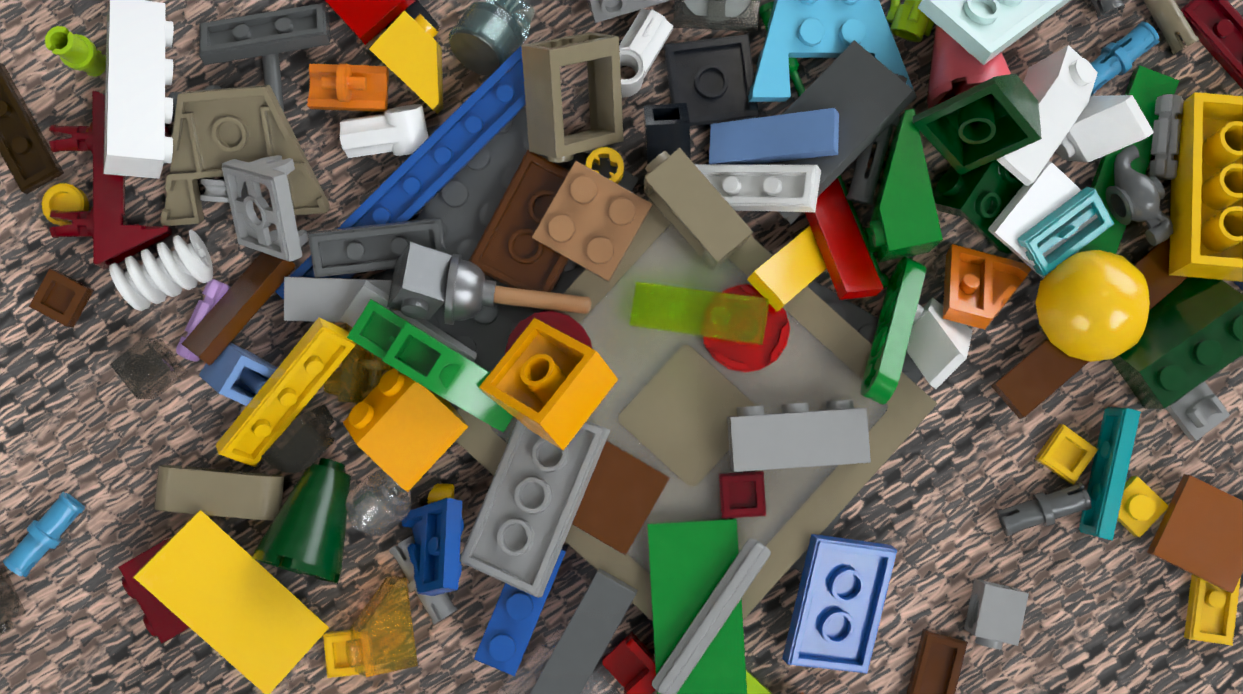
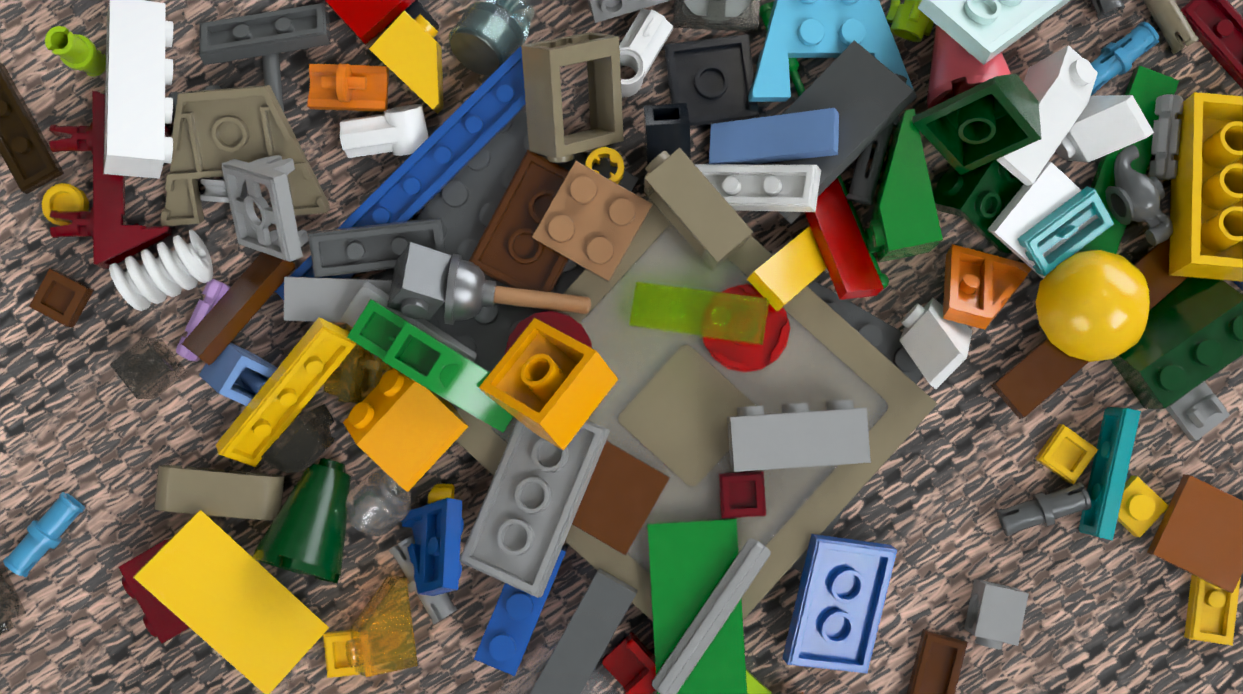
green beam [860,257,926,405] -> none

